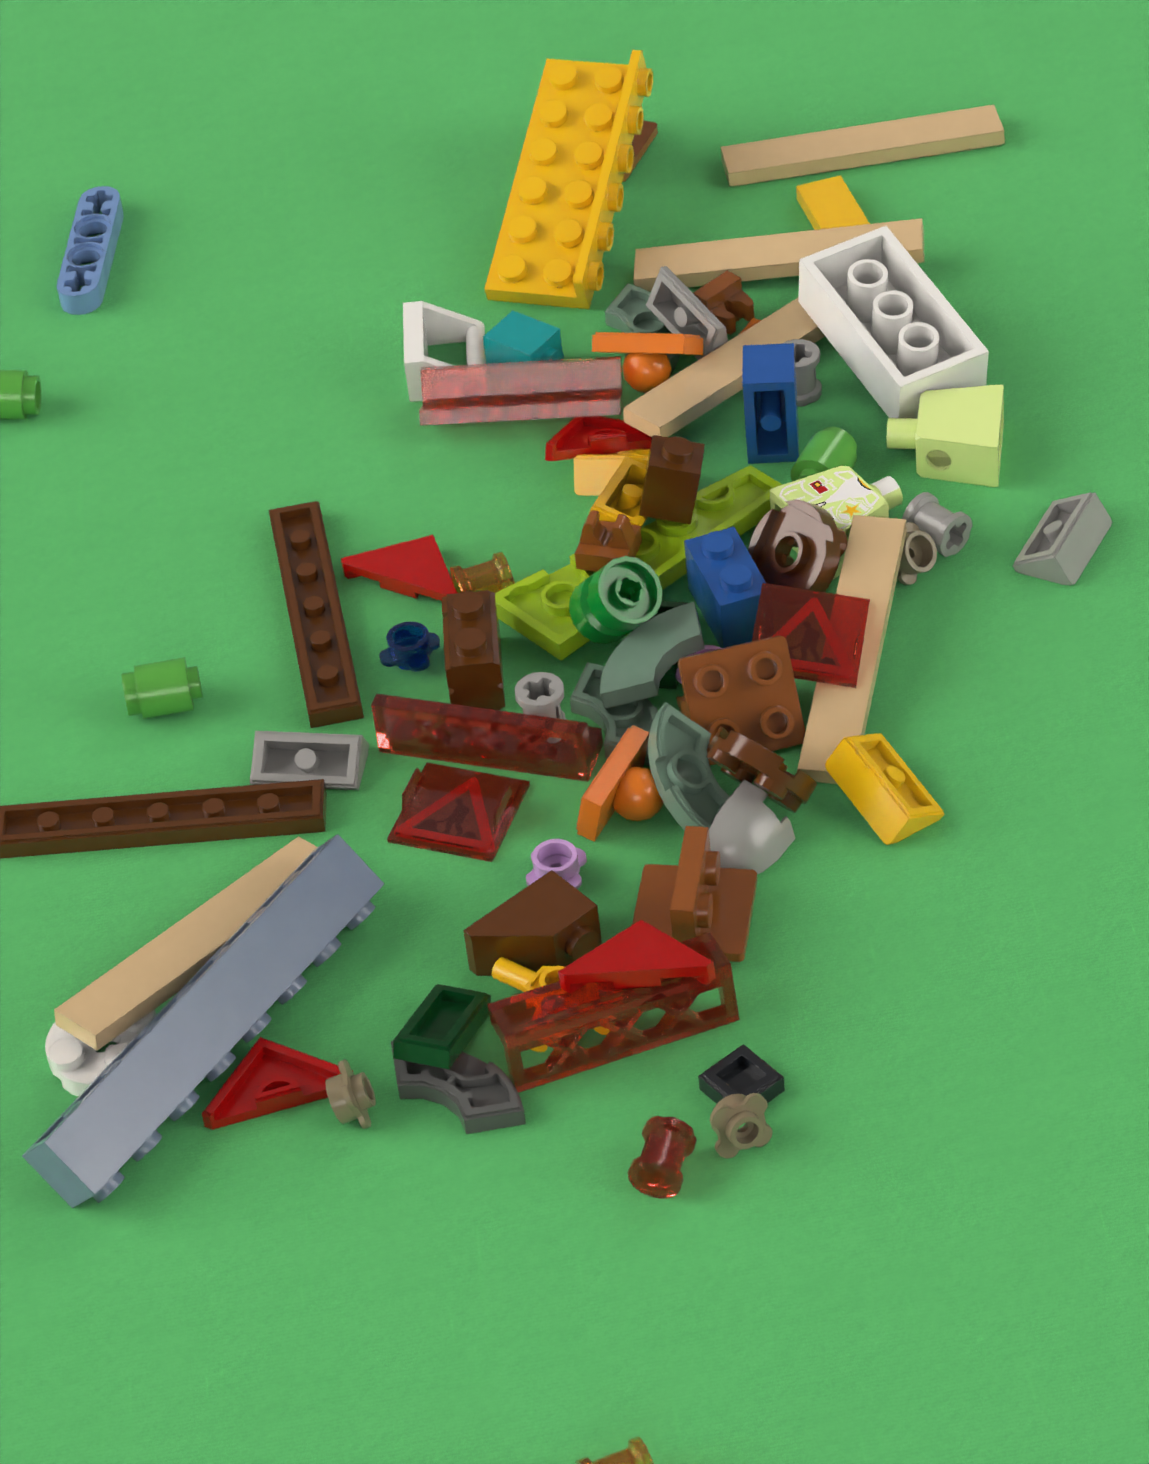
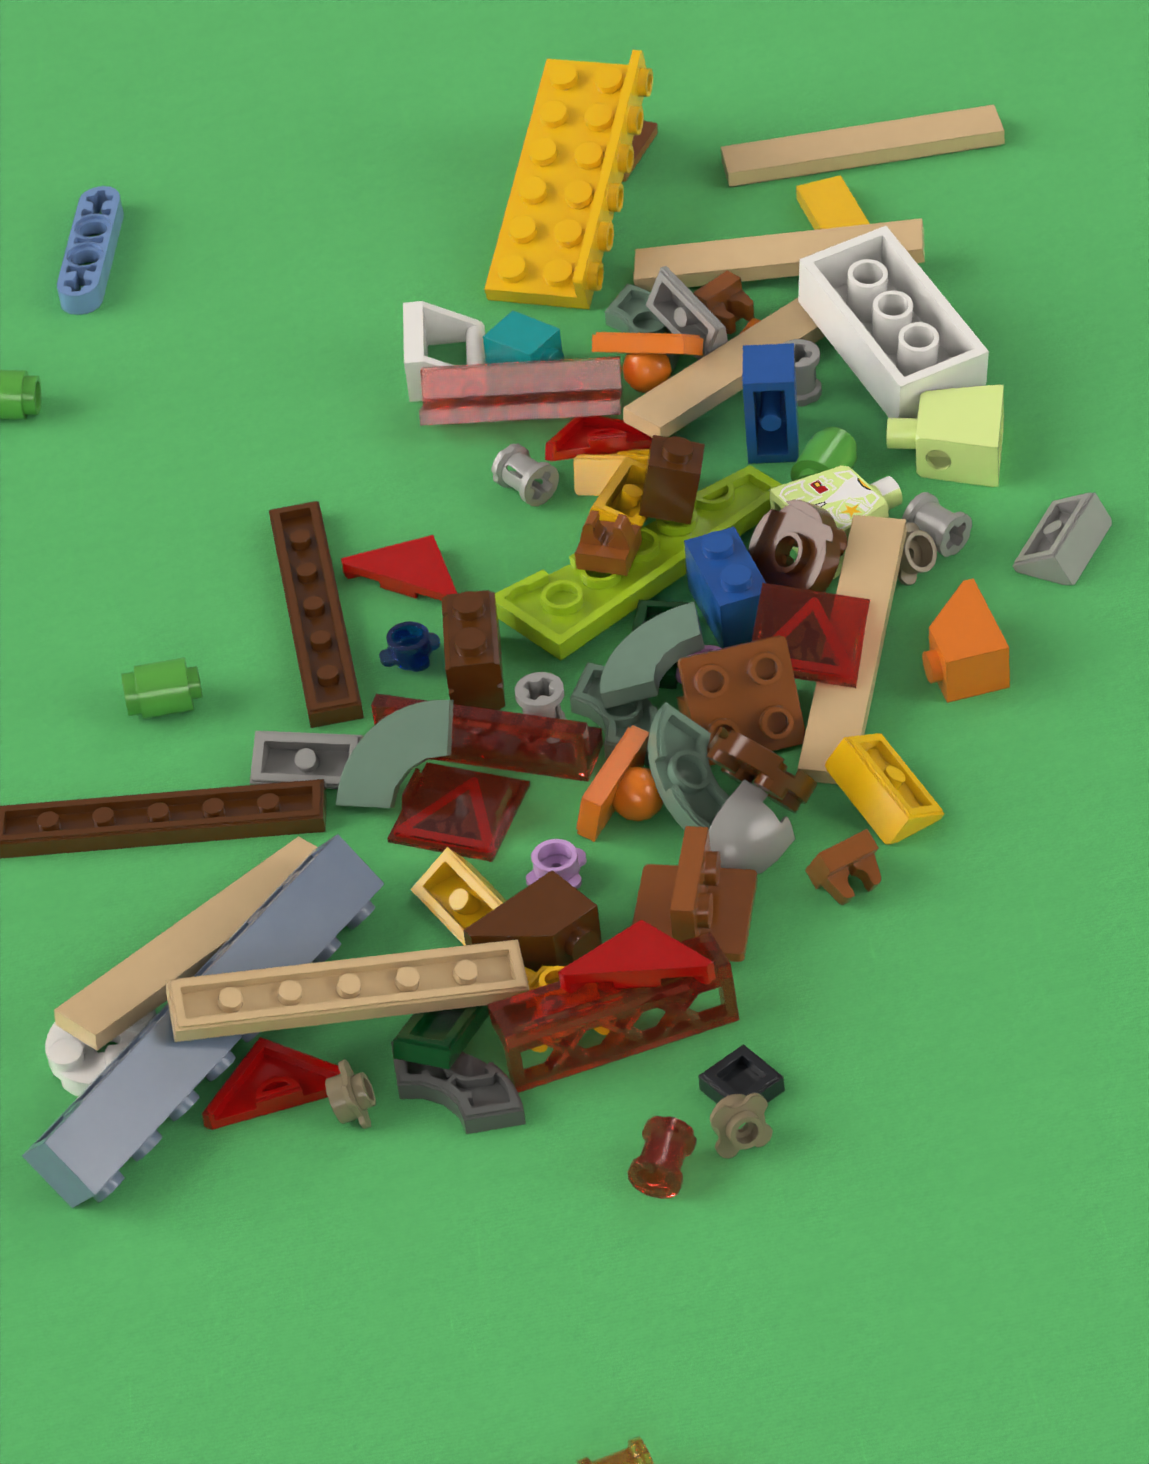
clear orange bush [450,551,514,593] -> none
green wheel [569,556,662,644] -> none
none -> tan tile [166,939,530,1042]
none -> sand green tile [336,700,454,808]
none -> yellow slope [410,847,507,946]
none -> light grey bush [491,444,559,506]
none -> dark orange tile [805,829,881,905]
none -> orange slope [922,578,1010,703]

